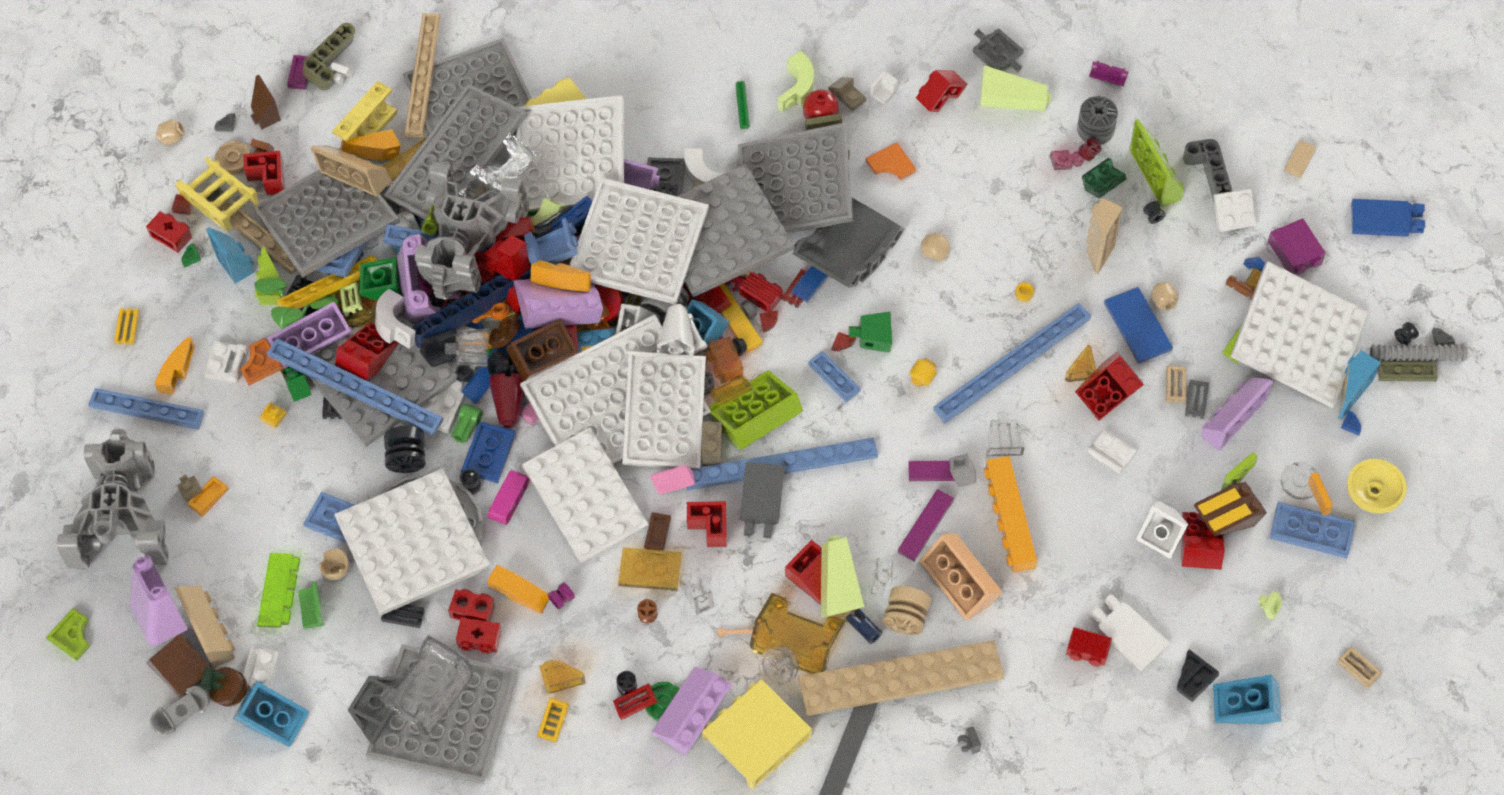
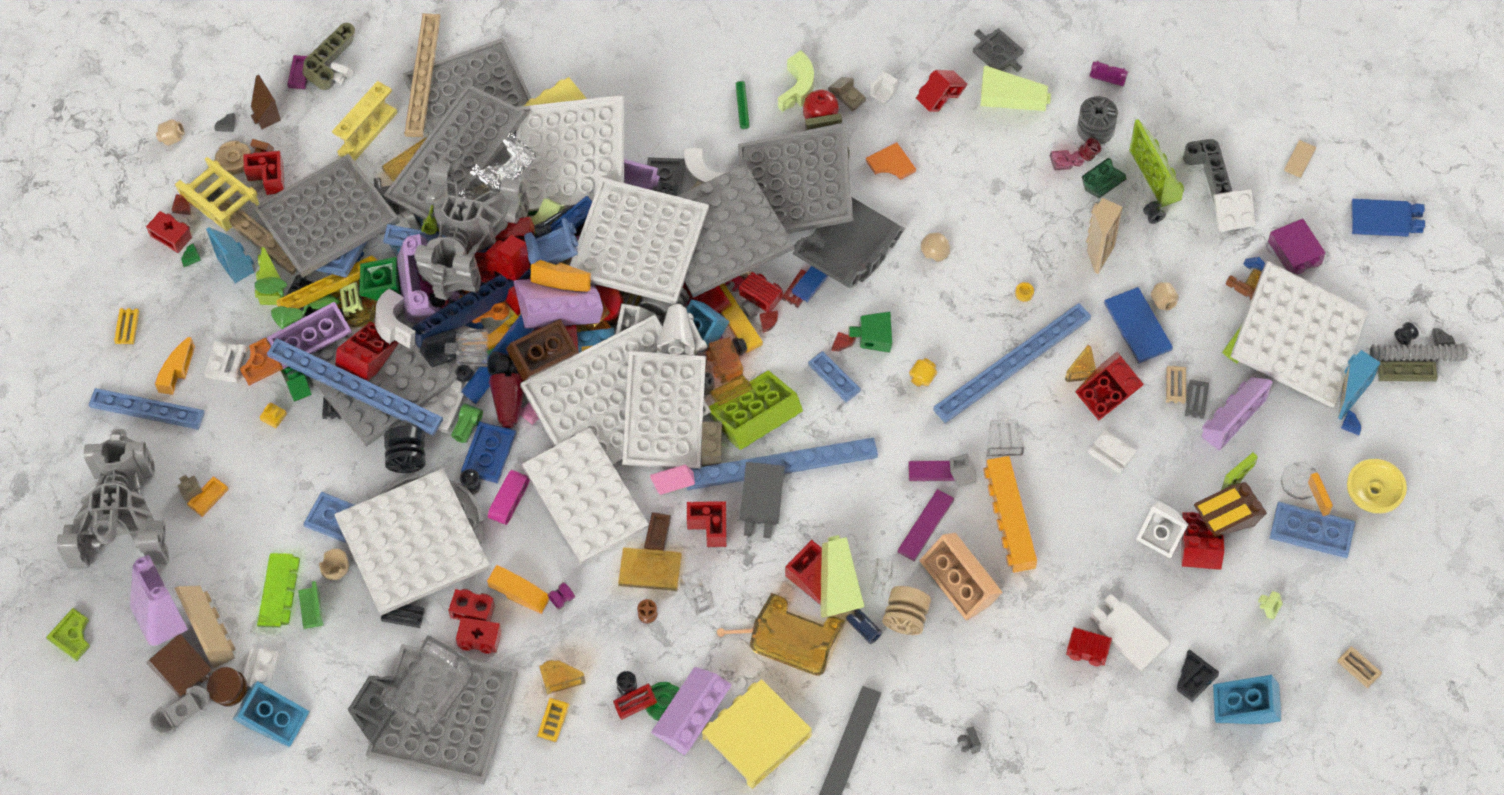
clear green tile [200,667,226,692] -> none
tan slope [311,146,390,196] -> none
light orange slope [340,129,401,161] -> none
reddish brown tile [488,315,520,349] -> none
clear head [759,646,799,686] -> none
tan plate [798,640,1004,716] -> none

